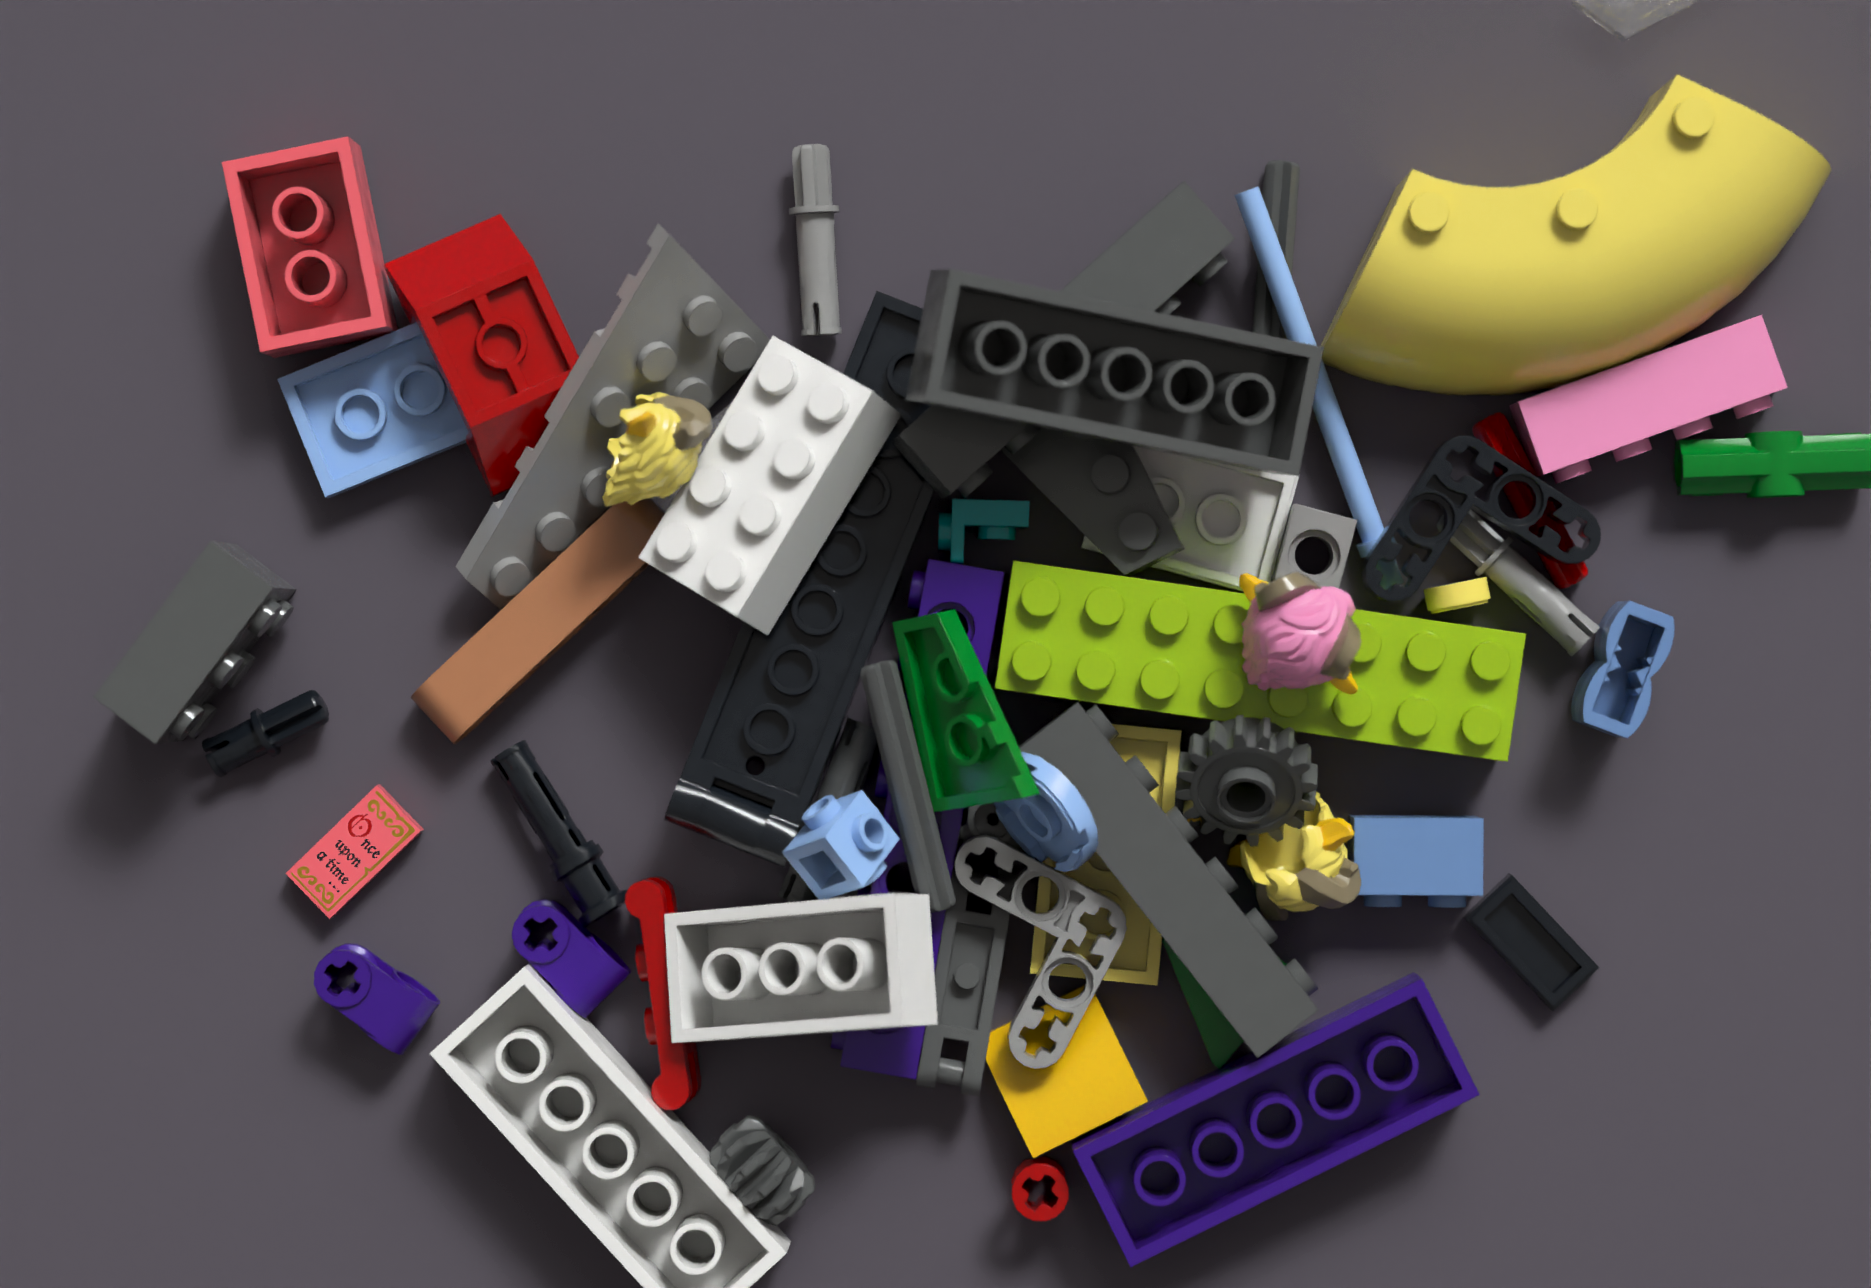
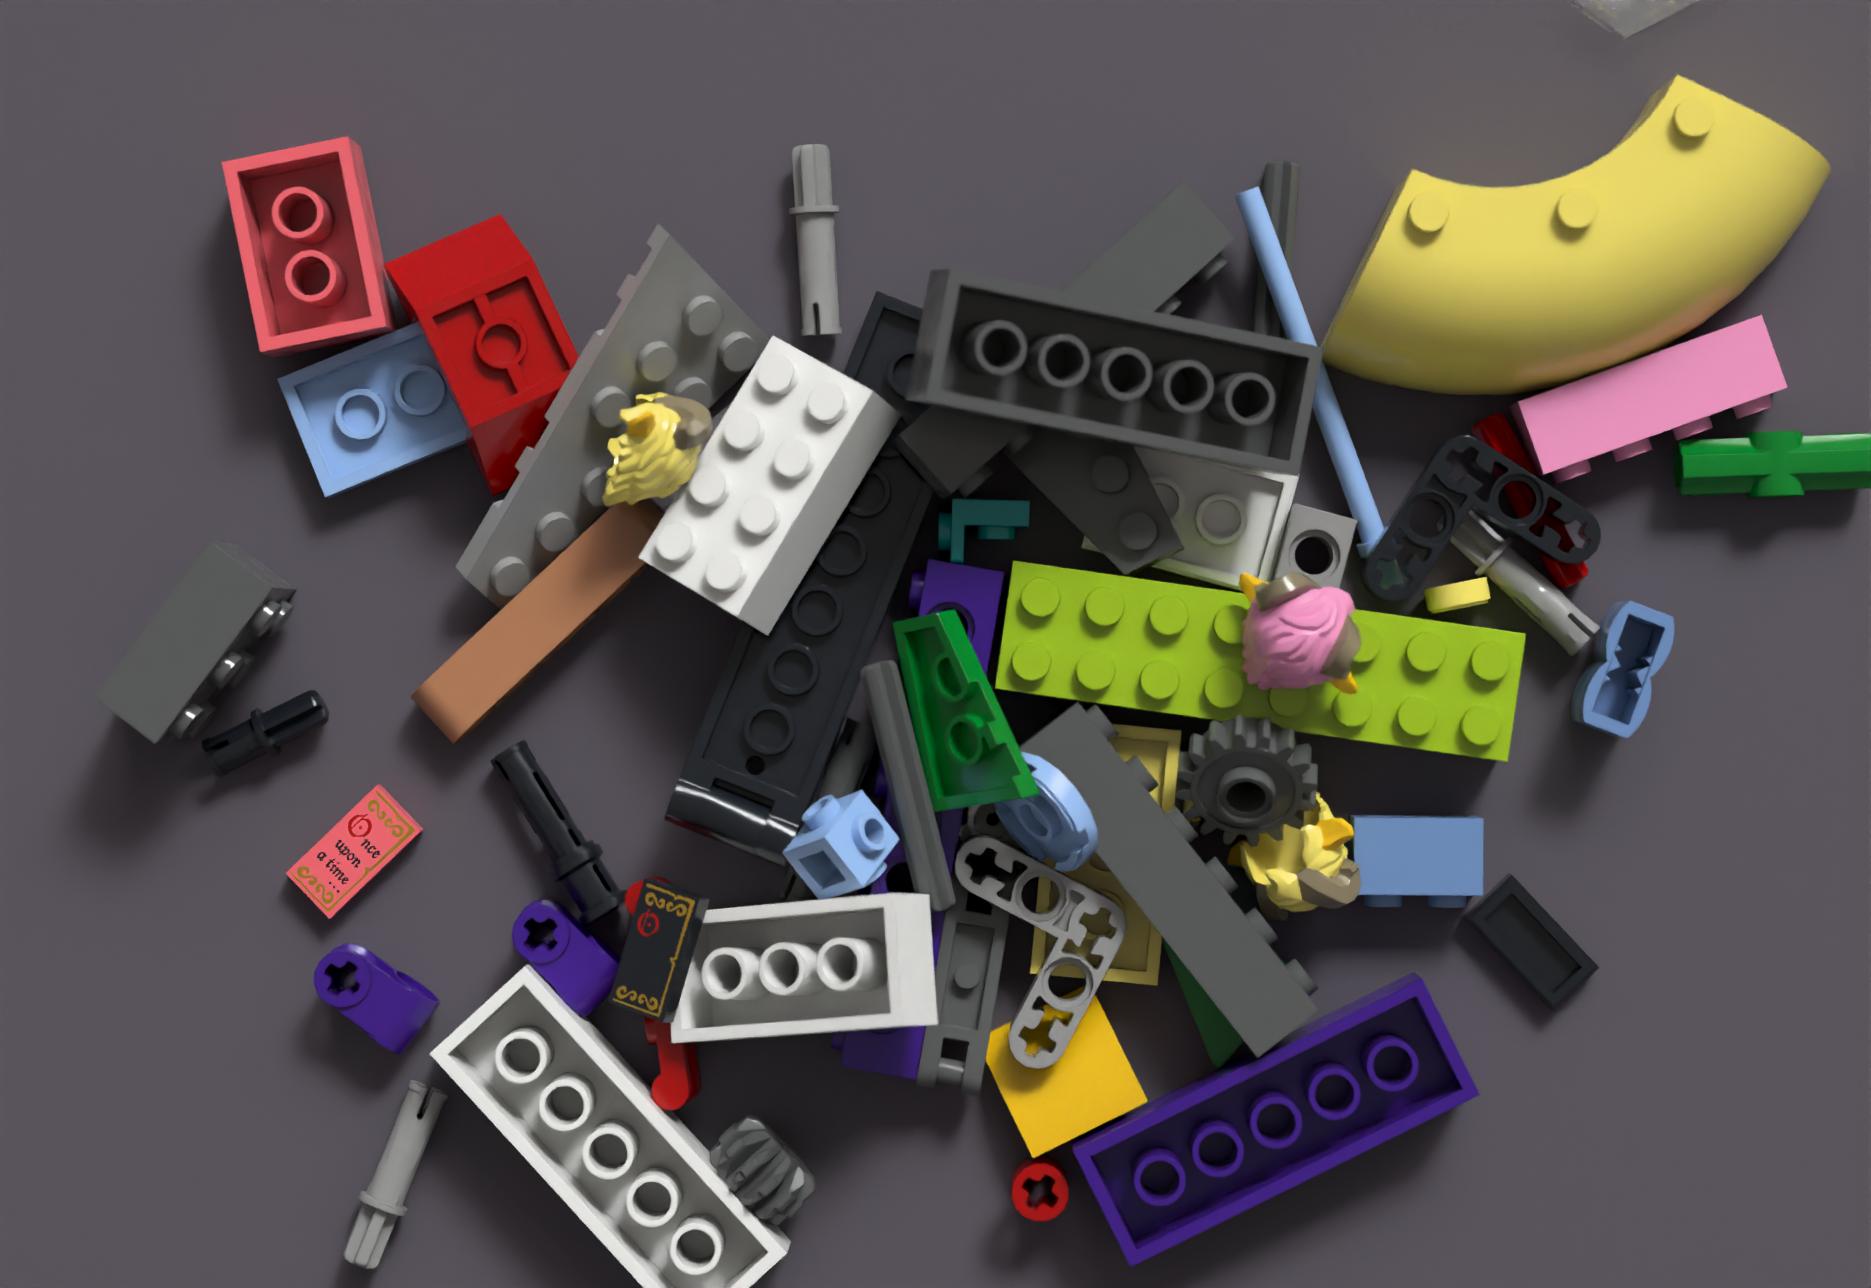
none -> light grey axle [343,1080,448,1269]
none -> black tile [608,879,709,1023]

